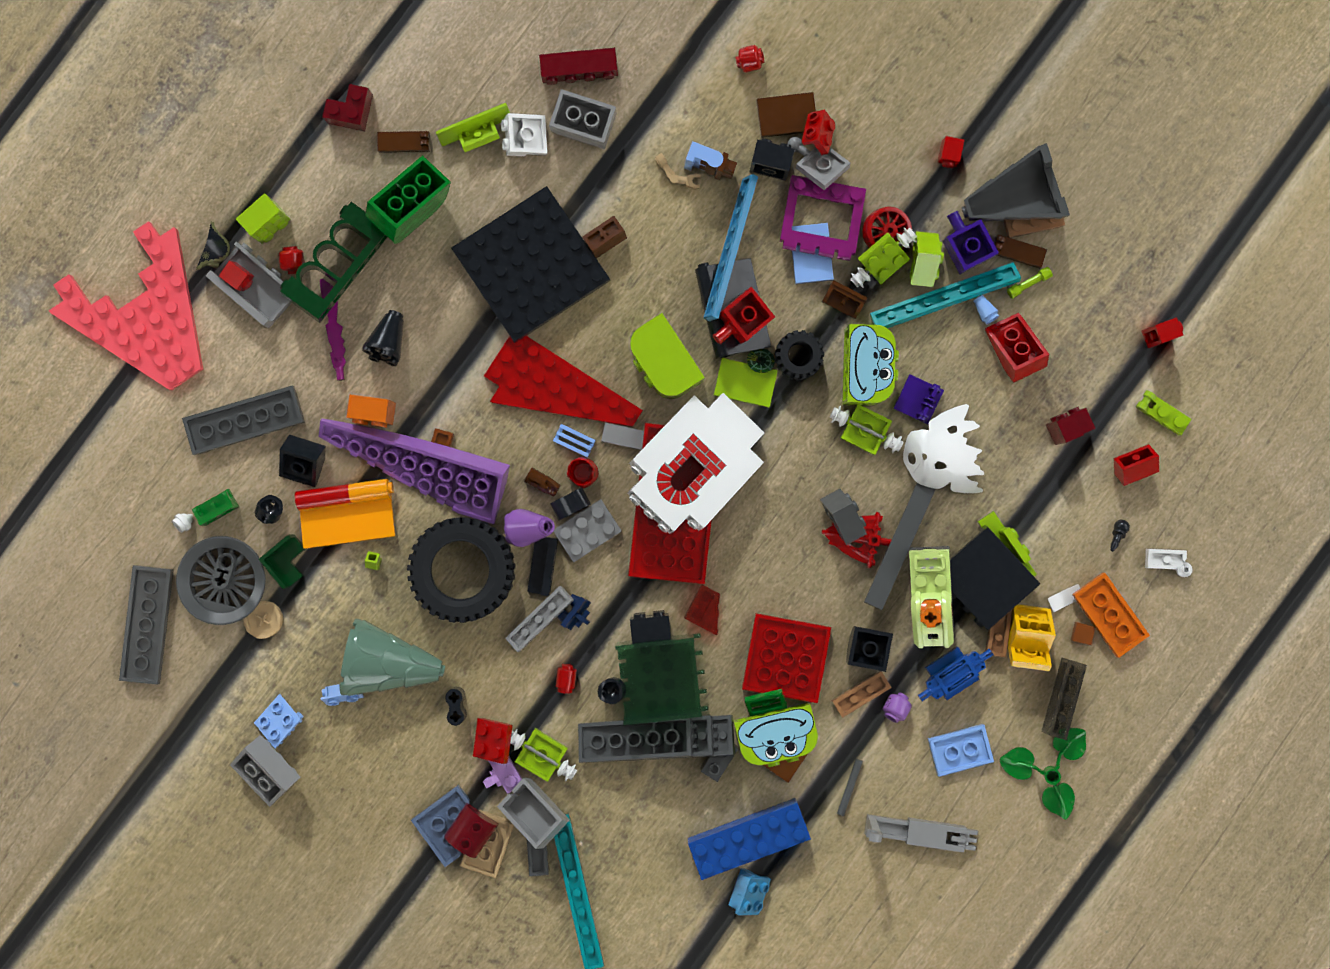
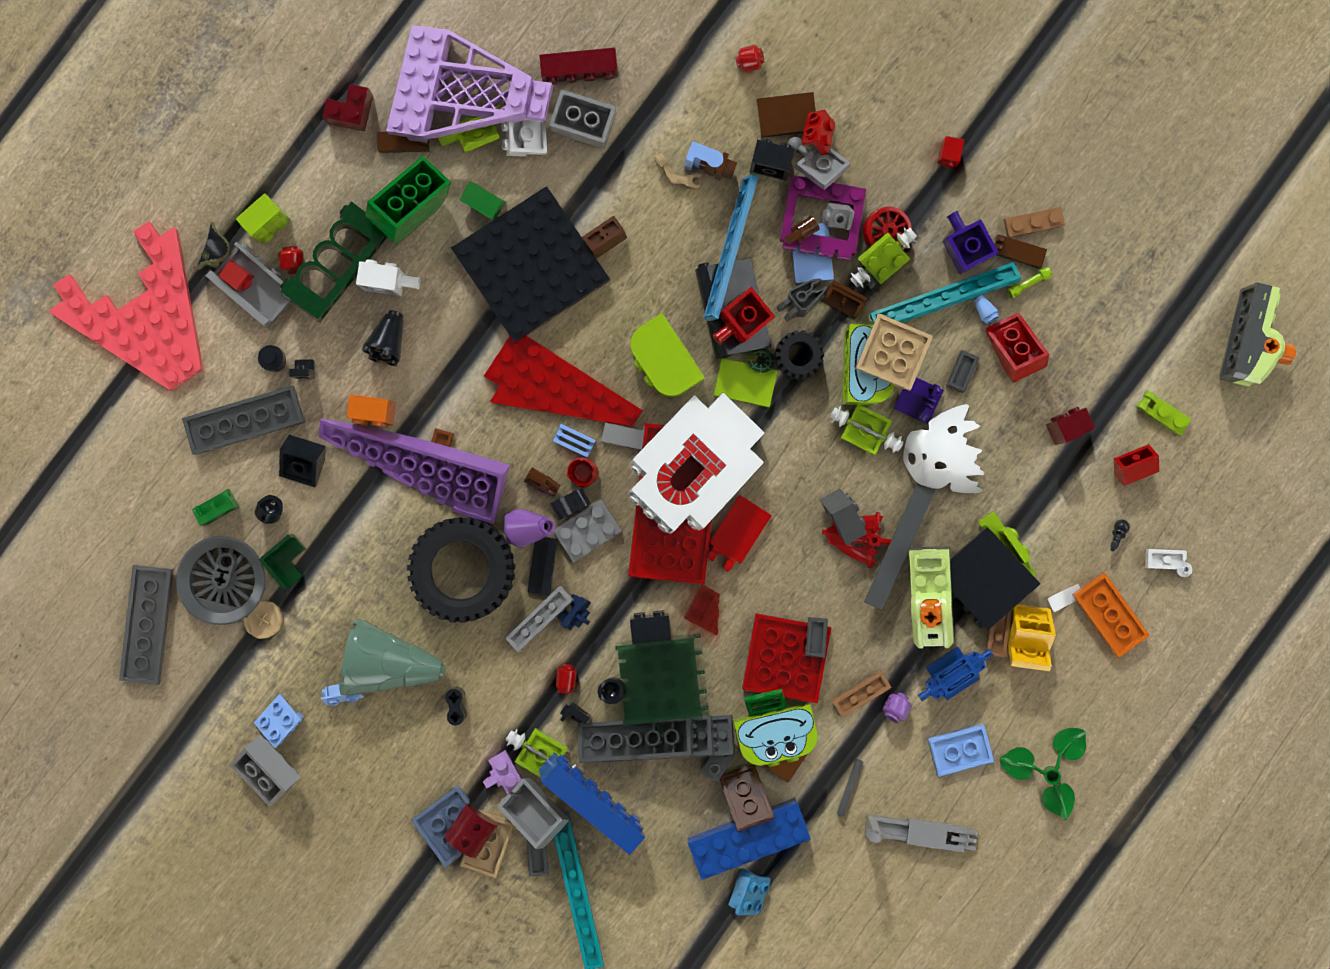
white plate [172,513,193,533] -> none
light orange door [295,479,395,549] -> none
magenta sword [320,279,346,381] -> none
lime piece [365,551,382,570] -> none
red plate [473,718,513,764] -> none
black brick [846,626,893,672] -> none
lime brick [909,231,944,287] -> none
dark grey cone [961,143,1070,221] -> none
clear smoke brick [1042,658,1087,740] -> none
dark orange tile [1071,622,1096,645] -> none
red brick [1142,317,1184,348] -> none
none -> black piece [258,345,286,372]
none -> black bracket [289,359,315,379]
none -> white brick [356,260,421,297]
none -> lavender wing [386,25,553,143]
none -> green hinge [460,181,506,220]
none -> blue brick [539,752,645,855]
none -> black bracket [560,702,591,724]
none -> red tile [707,495,772,572]
none -> reddish brown tile [719,764,775,832]
none -> dark grey hinge [777,278,828,321]
none -> reddish brown hinge [784,215,820,244]
none -> dark grey tile [805,617,828,658]
none -> light grey brick [822,203,855,230]
none -> tan plate [855,313,933,391]
none -> dark grey tile [946,350,979,393]
none -> dark grey piece [1220,282,1297,387]

